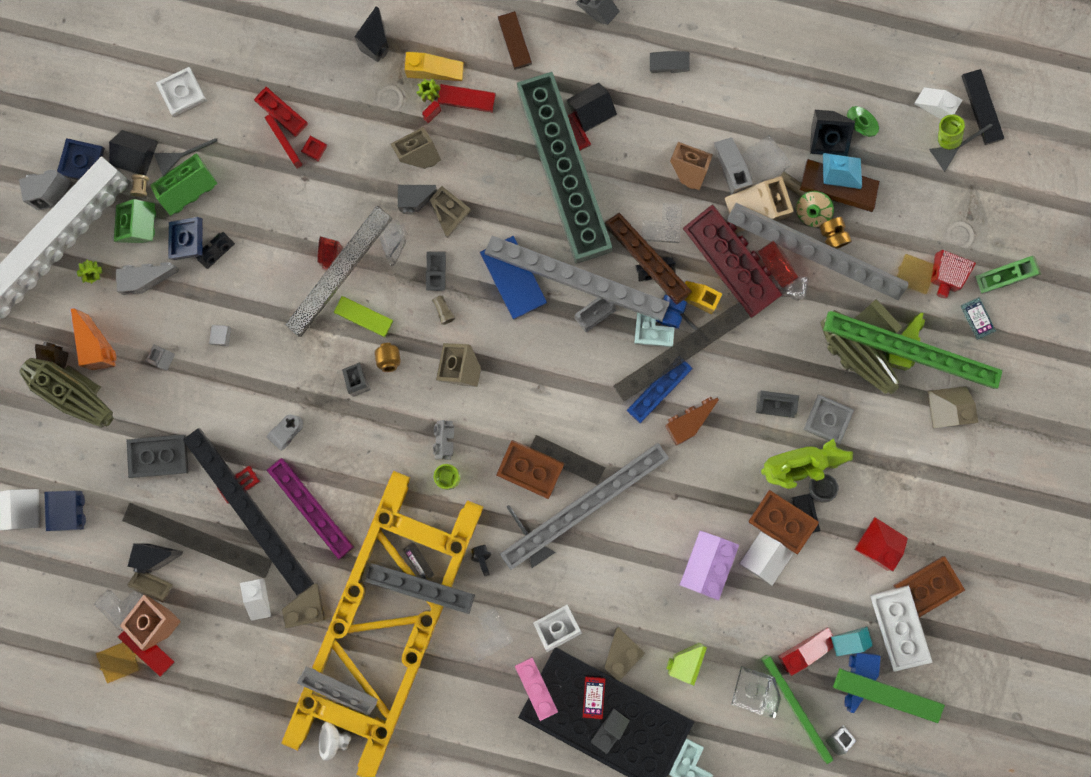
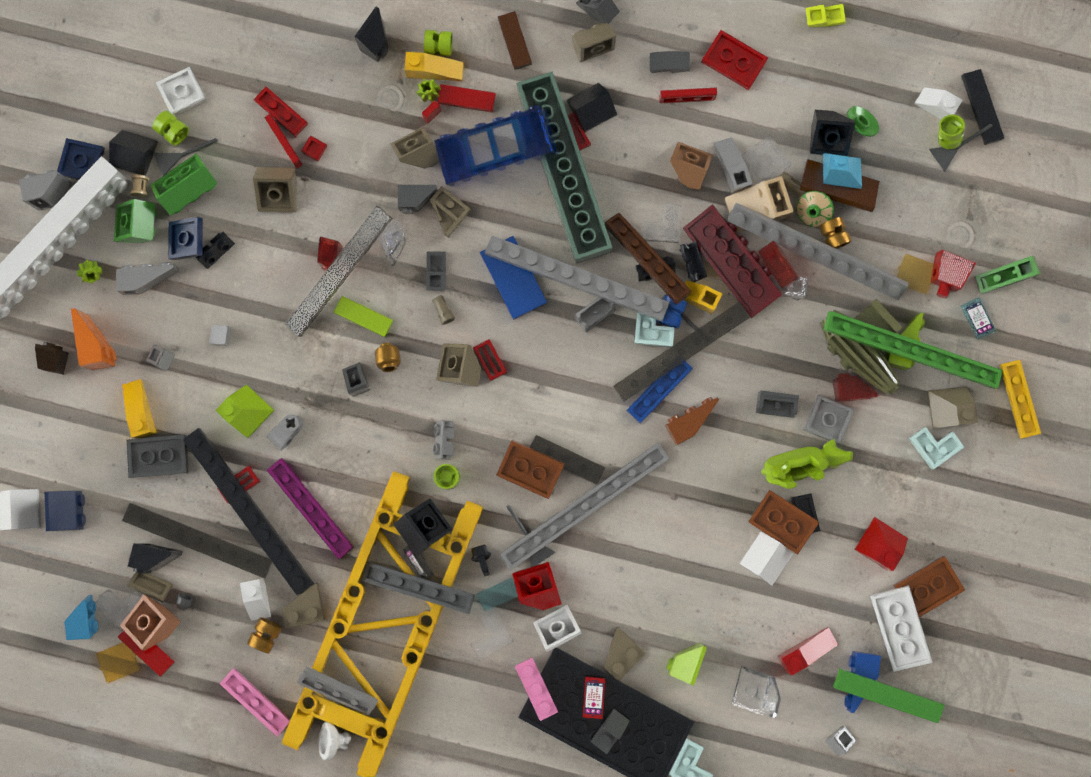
olive piece [19,358,114,428] -> none
lavender slope [680,531,739,600] -> none
bright green tile [761,655,833,764] -> none
dark grey hair [809,474,839,503] -> none
teal slope [831,626,873,656] -> none
none -> dark azure slope [64,595,98,640]
none -> yellow slope [122,379,157,439]
none -> lime wheel [152,110,189,146]
none -> dark grey hinge [176,594,193,610]
none -> lime slope [215,384,275,438]
none -> bright pink plate [220,668,291,737]
none -> pearl gold wheel [247,617,282,654]
none -> dark tan slope [253,167,297,212]
none -> black slope [393,499,453,556]
none -> lime wheel [424,30,453,56]
none -> clear blue window [434,105,557,187]
none -> red tile [473,339,507,382]
none -> clear light blue tile [477,578,518,612]
none -> red slope [512,562,562,610]
none -> dark tan slope [572,23,616,62]
none -> red tile [659,87,717,104]
none -> black hinge [679,241,708,282]
none -> red tile [701,30,768,91]
none -> neon yellow slope [805,4,846,27]
none -> clear red slope [833,373,878,402]
none -> light aqua plate [908,427,964,470]
none -> yellow plate [999,360,1041,439]

